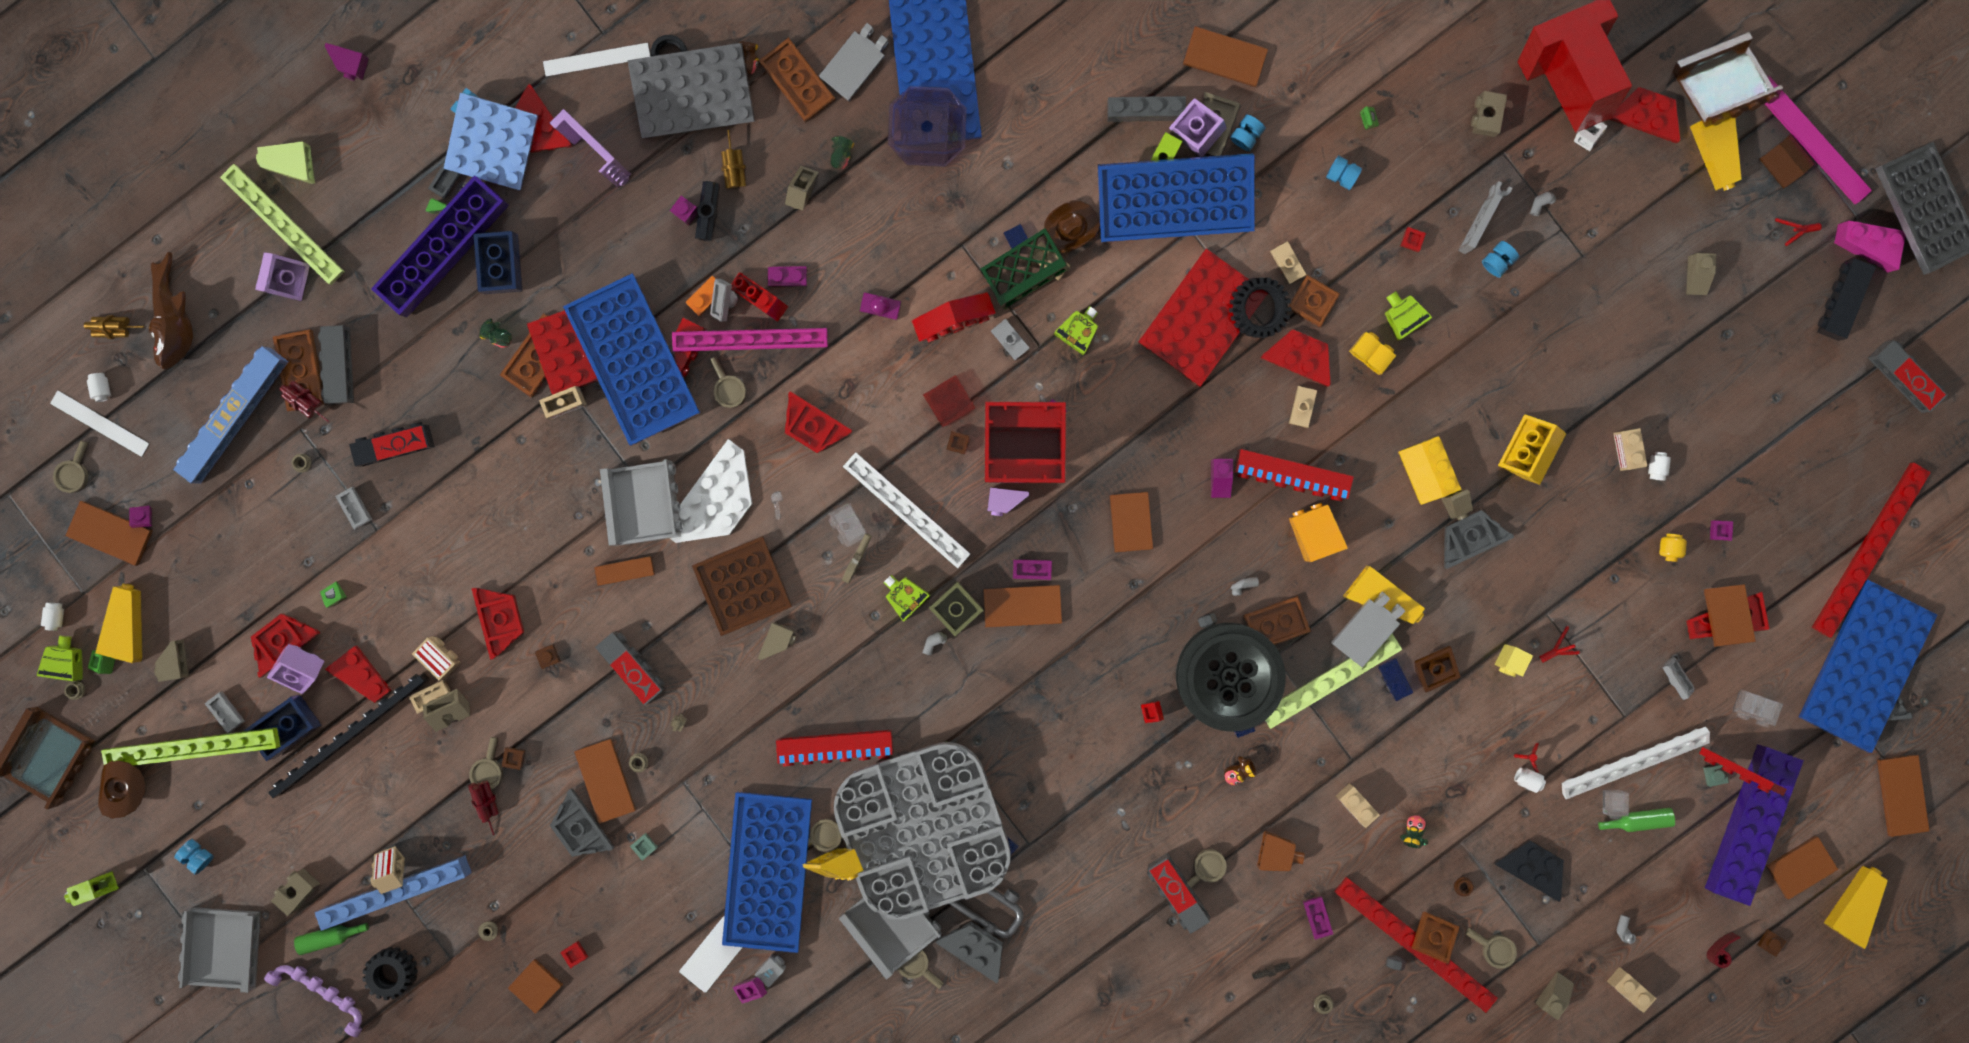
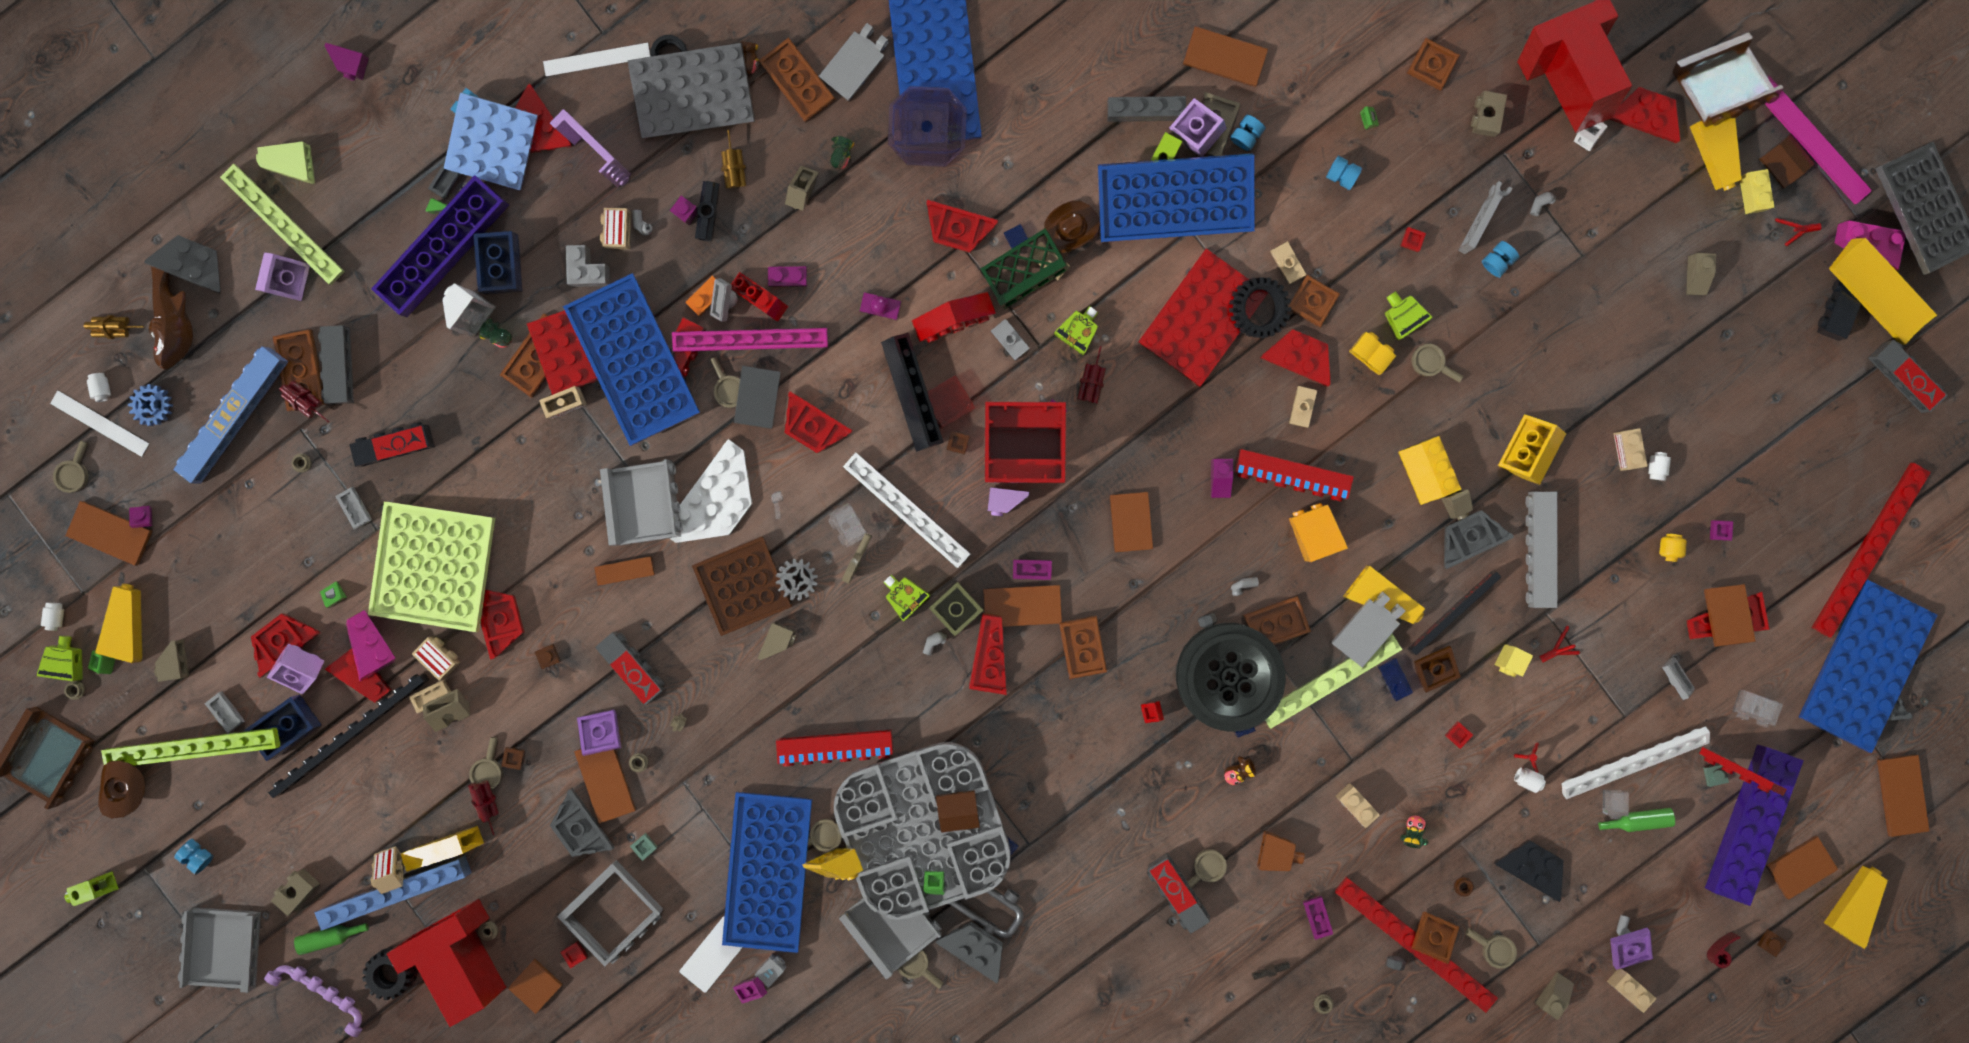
none -> medium blue gear [128,384,173,426]
none -> dark grey wing [144,235,221,294]
none -> dark pink wedge [346,610,396,682]
none -> yellowish green plate [368,501,495,632]
none -> red piece [386,898,506,1027]
none -> slope [400,826,484,872]
none -> white slope [443,283,496,337]
none -> light grey window [557,860,664,966]
none -> light grey brick [566,245,610,287]
none -> medium lavender tile [577,710,621,756]
none -> brick [600,208,631,250]
none -> light grey arm [632,210,653,235]
none -> dark grey tile [734,366,780,429]
none -> light grey gear [775,559,818,601]
none -> black brick [881,333,944,452]
none -> bright green slope [924,871,945,895]
none -> red wing [926,200,998,253]
none -> reddish brown slope [936,790,980,833]
none -> red wing [969,613,1007,695]
none -> dark orange tile [1059,616,1107,679]
none -> dark red piece [1077,346,1106,404]
none -> dark orange tile [1407,38,1460,91]
none -> black tile [1407,571,1501,655]
none -> dark tan piece [1411,344,1463,382]
none -> red plate [1444,721,1473,749]
none -> light grey brick [1526,492,1557,608]
none -> medium lavender tile [1610,928,1653,970]
none -> light yellow brick [1740,169,1774,215]
none -> yellow arch [1829,238,1937,345]

